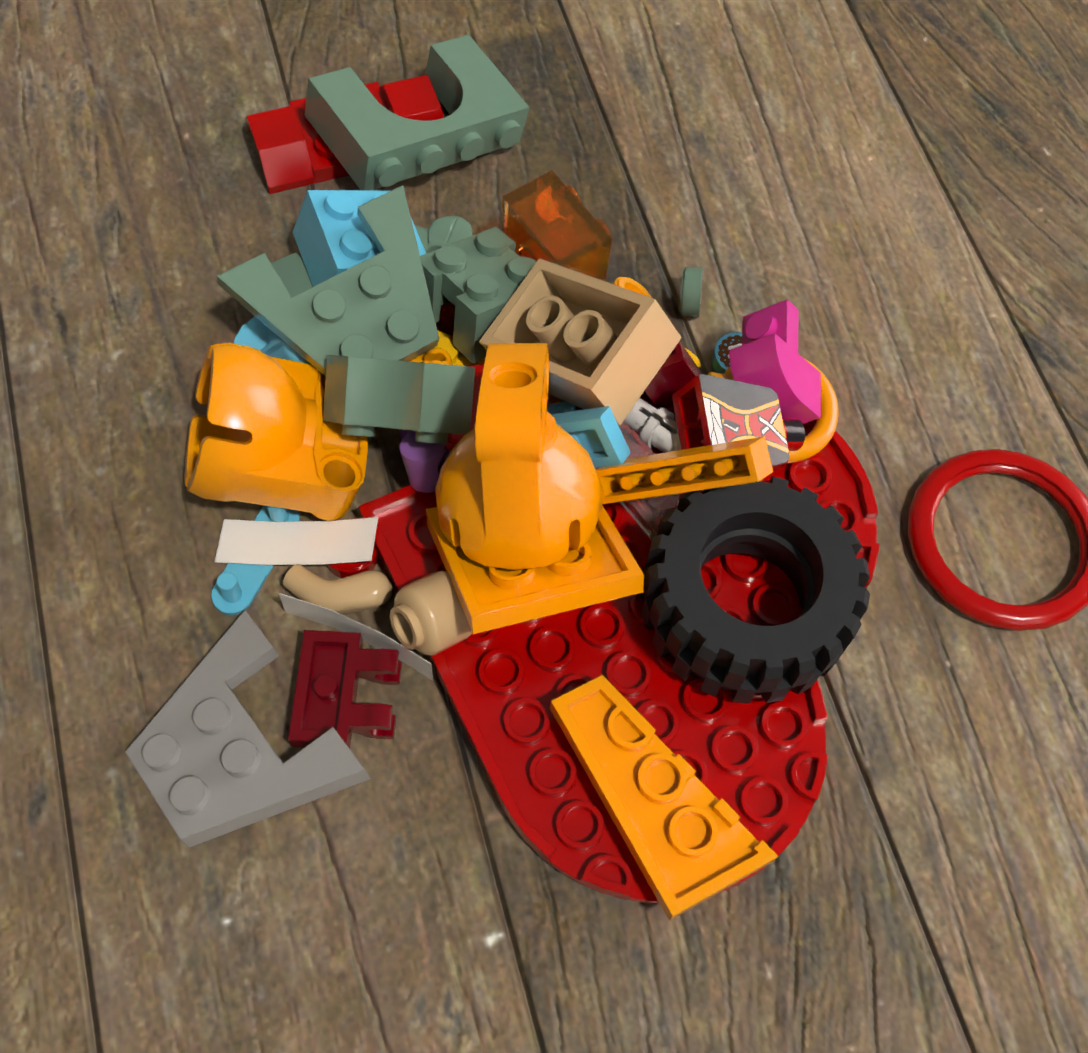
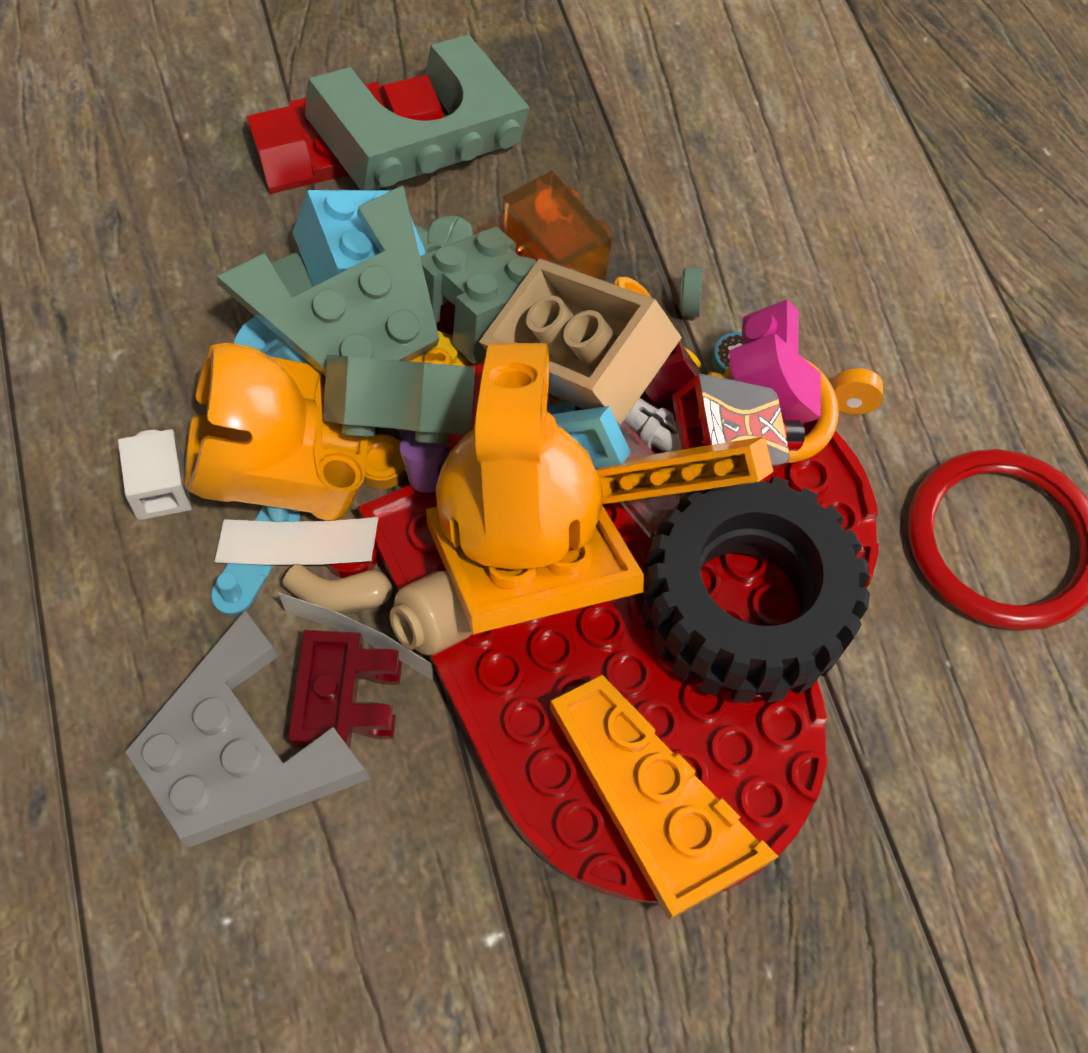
none -> white brick [118,429,192,520]
none -> light orange tile [363,434,407,489]
none -> light orange tile [831,368,883,415]

